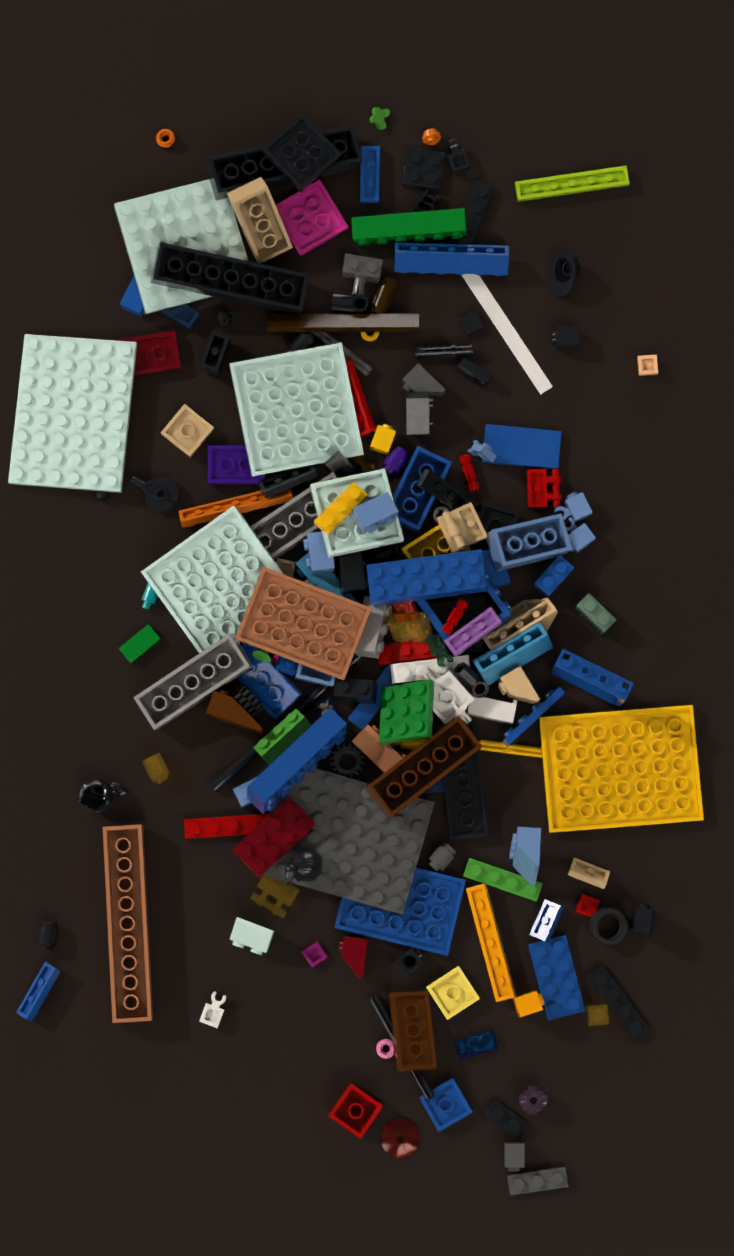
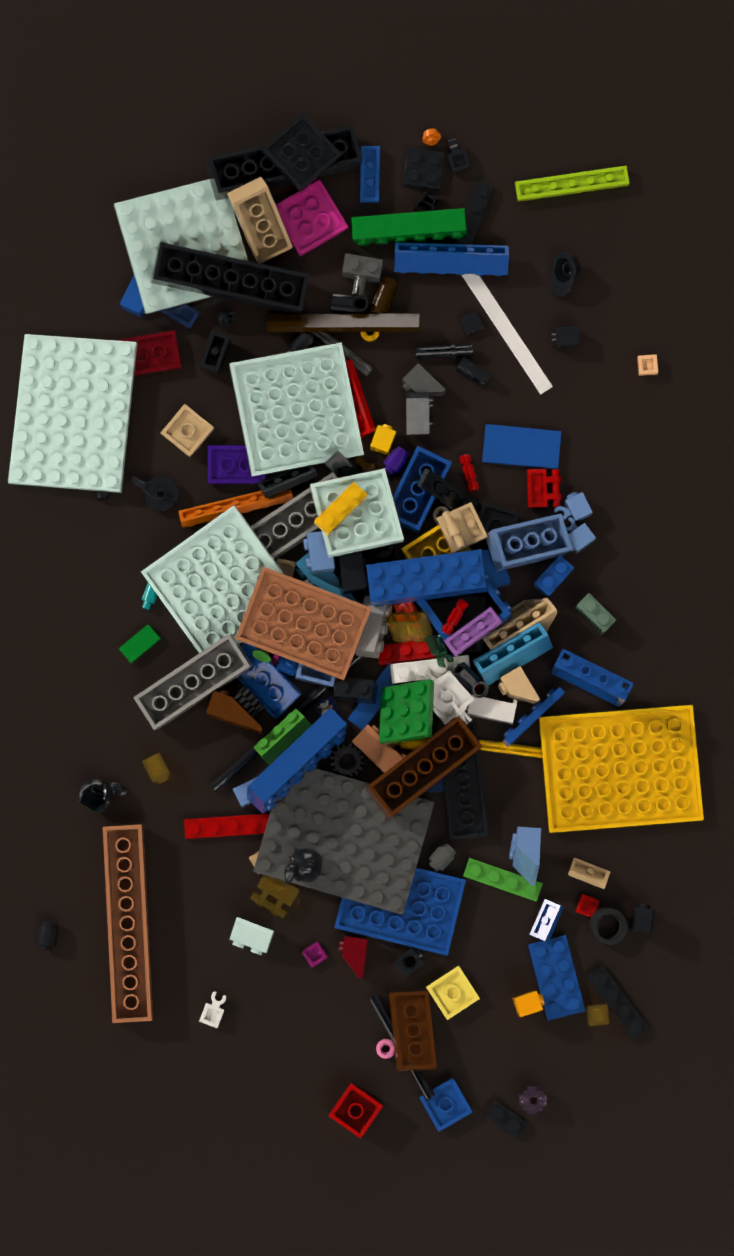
blue plate [16,961,61,1022] -> none
orange plate [156,129,175,148] -> none
dark red plate [232,796,316,878] -> none
medium blue brick [352,492,399,534] -> none
bright green piece [369,107,390,130] -> none
clear red dish [381,1119,420,1158] -> none
clear blue tile [455,1030,498,1059] -> none
light orange plate [466,883,516,1002] -> none
medium blue plate [467,440,497,462] -> none
dark grey brick [504,1142,525,1171] -> none
dark grey plate [507,1167,568,1195] -> none

